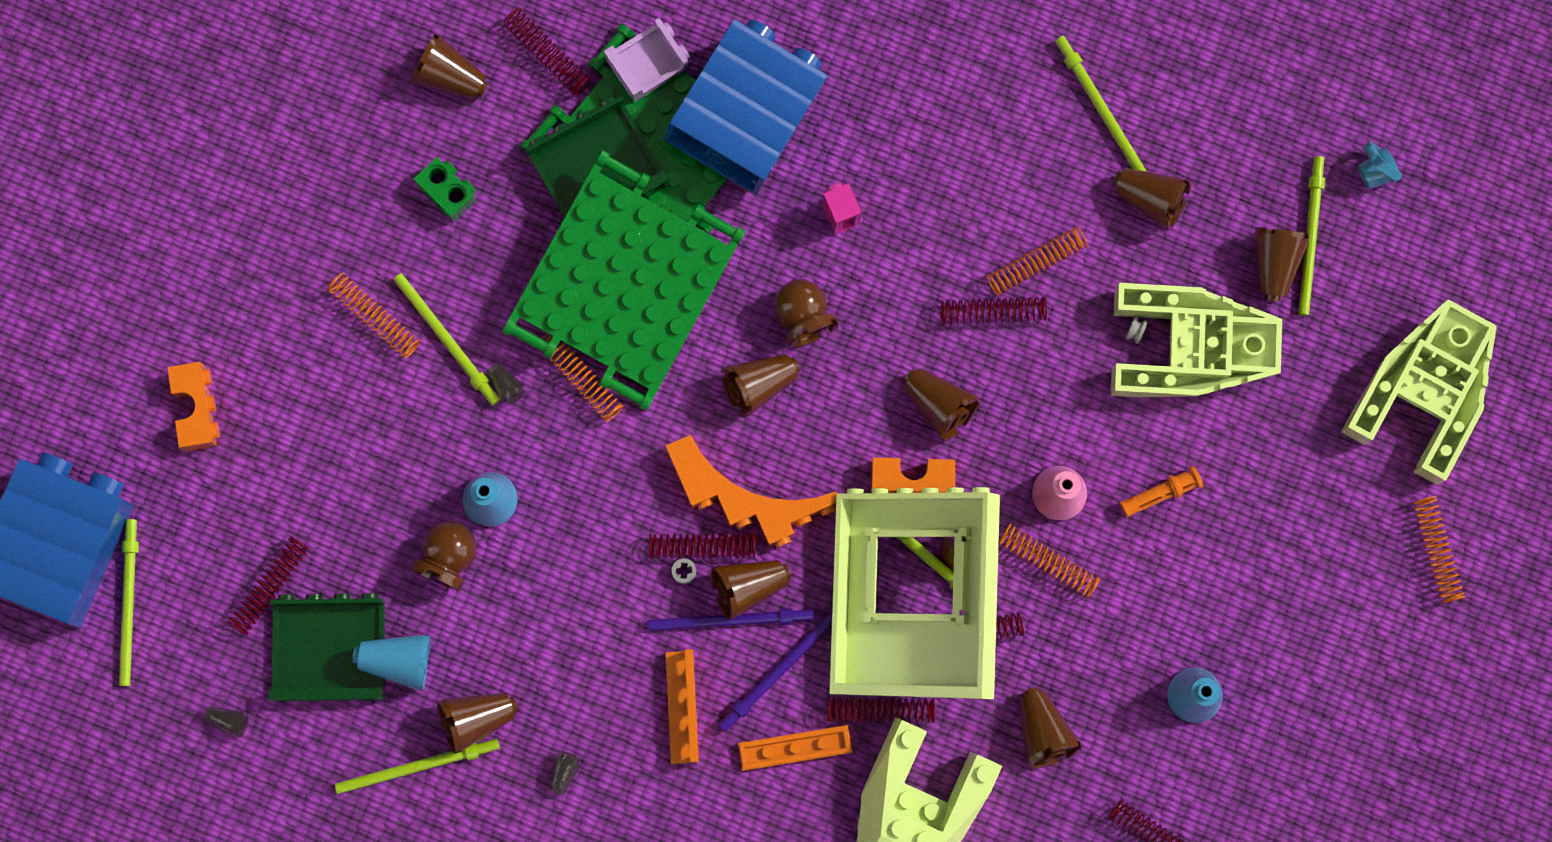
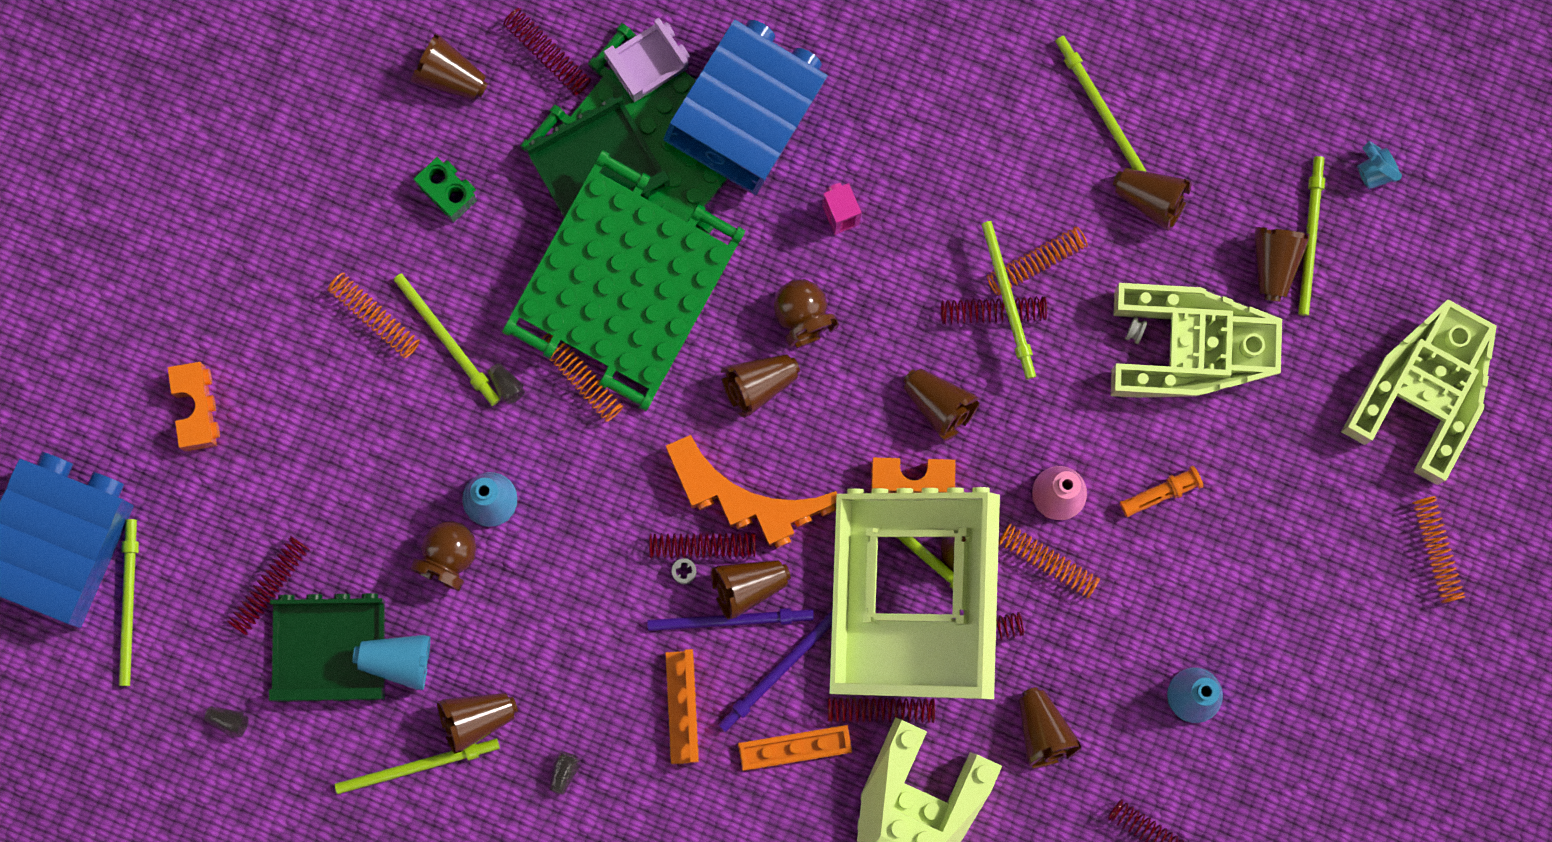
none -> lime bar [981,221,1036,380]

